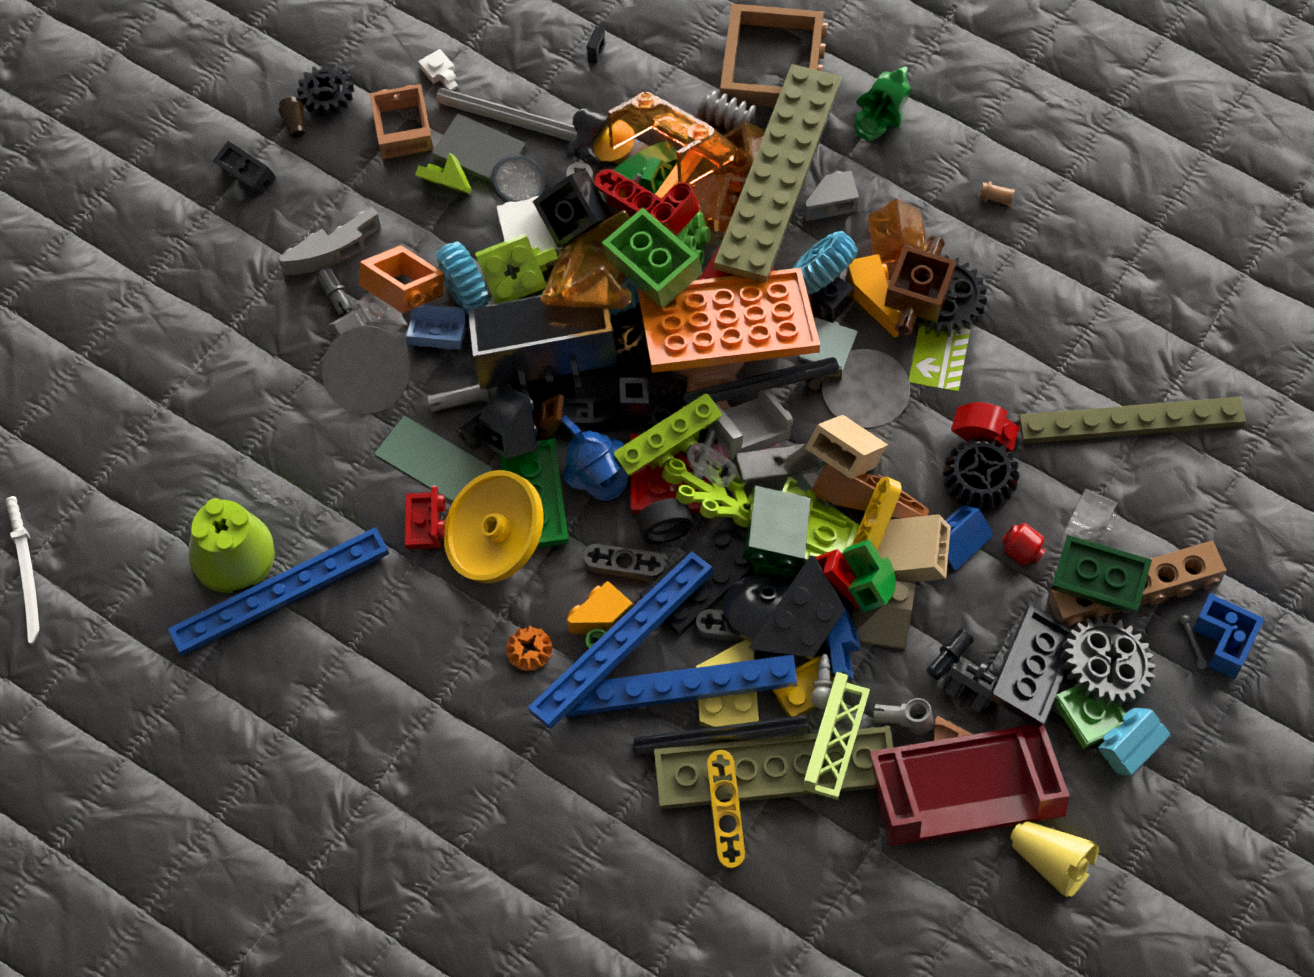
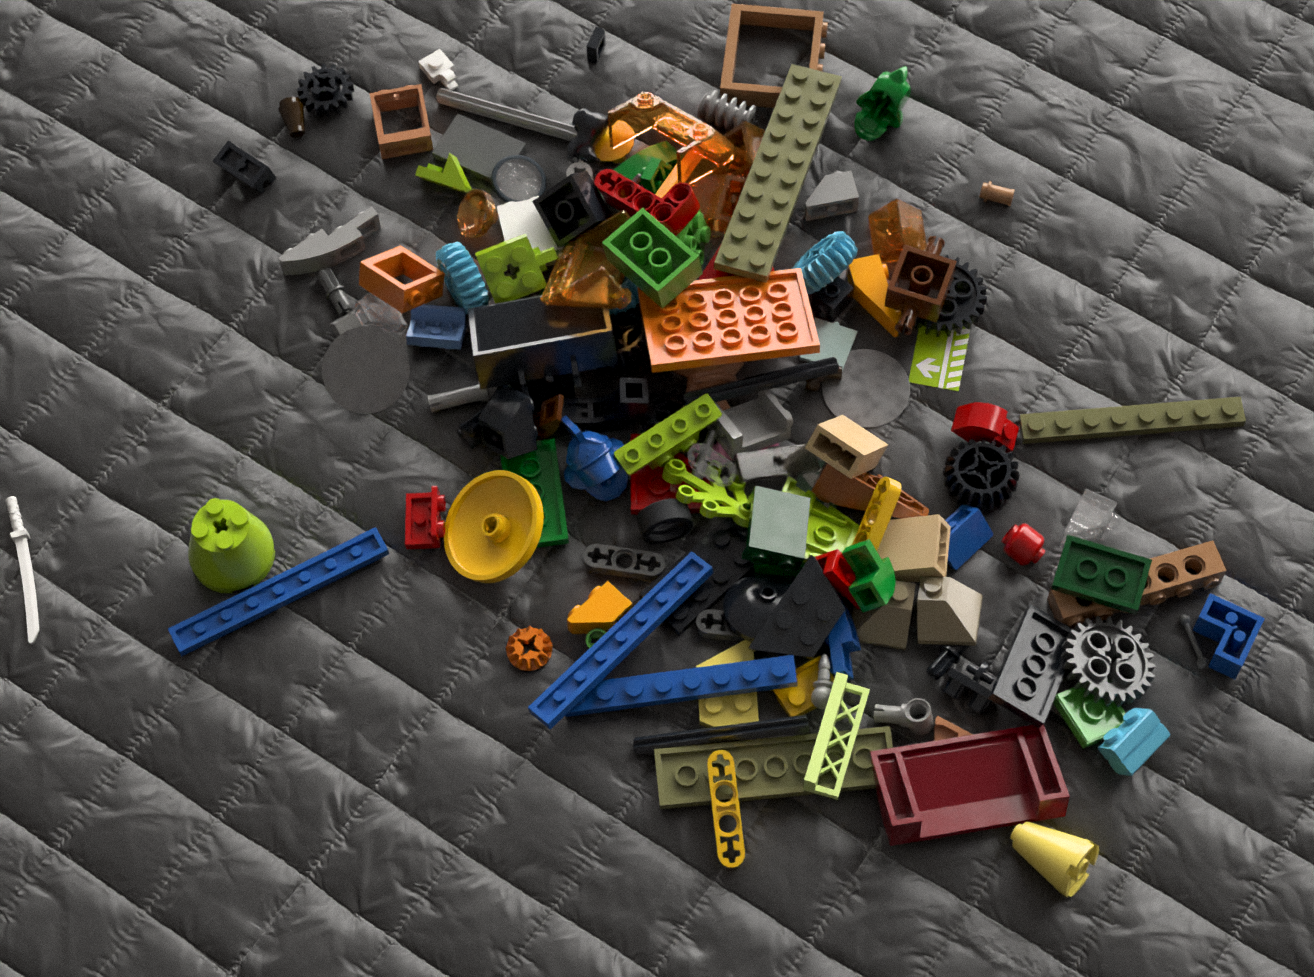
sand green sticker [375,416,493,501] -> none
none -> clear orange piece [457,189,498,238]
none -> dark tan slope [917,576,983,646]

